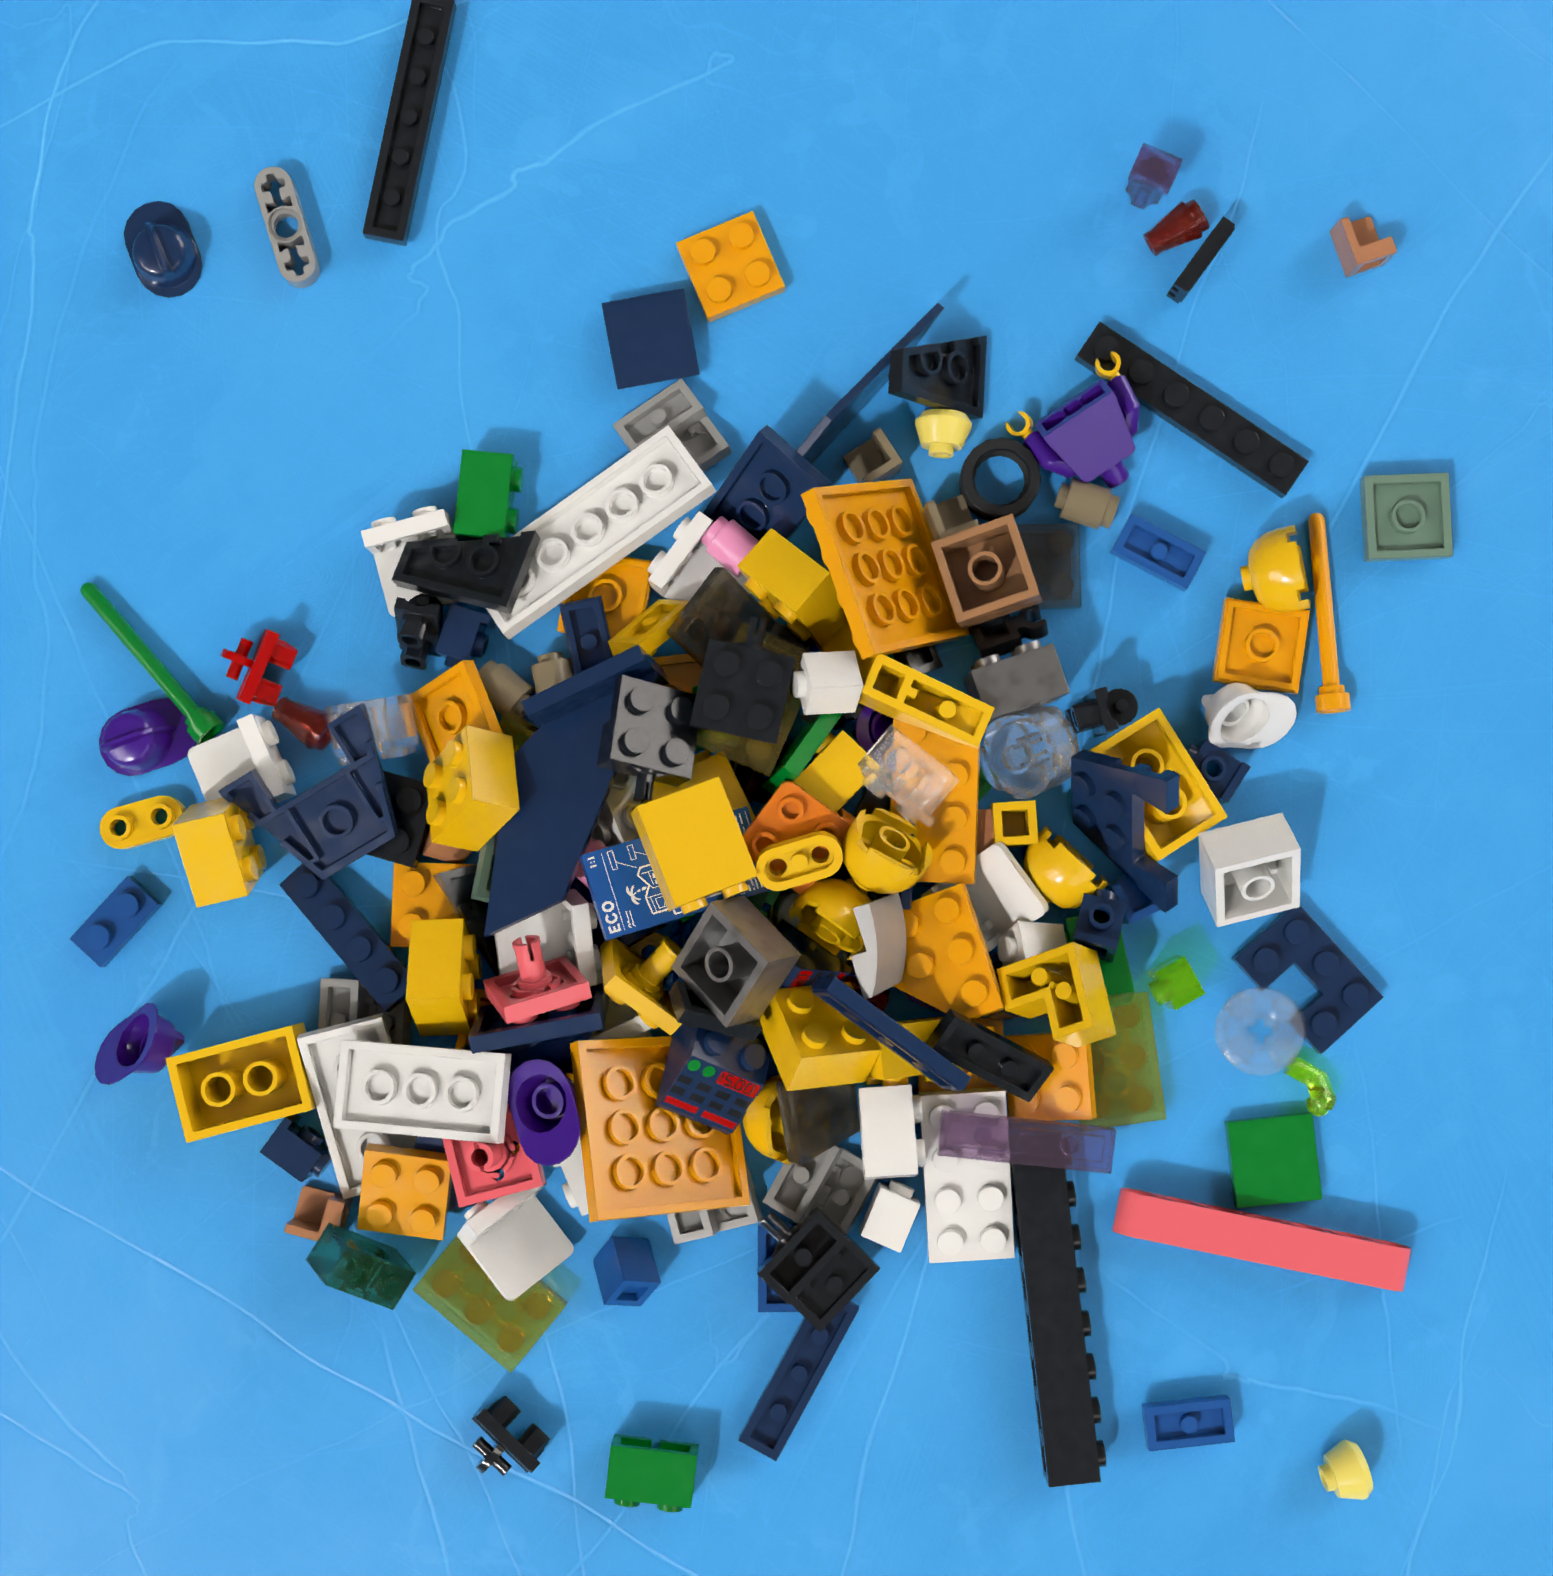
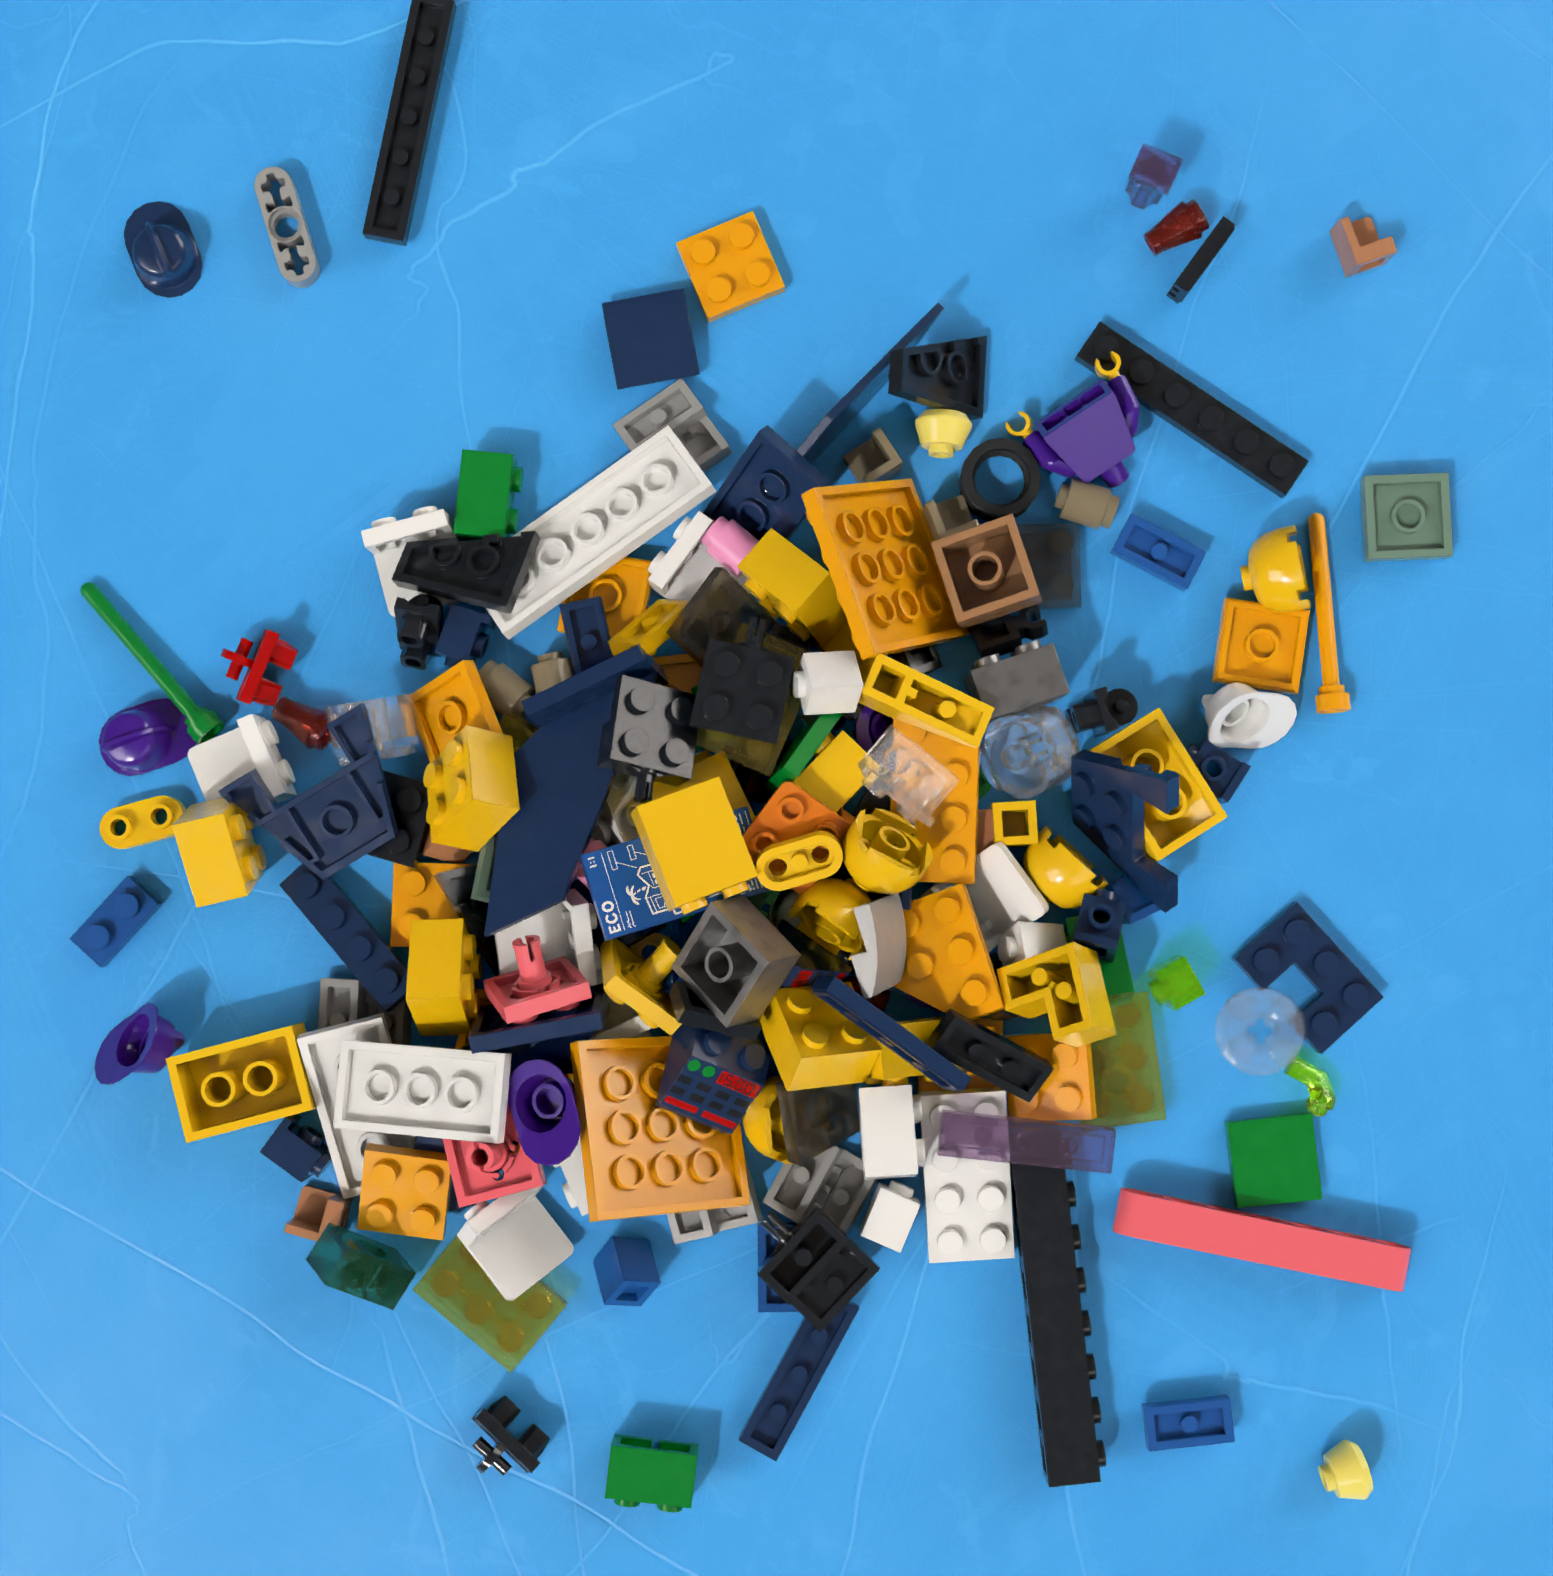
white brick [1198,813,1301,927] -> none

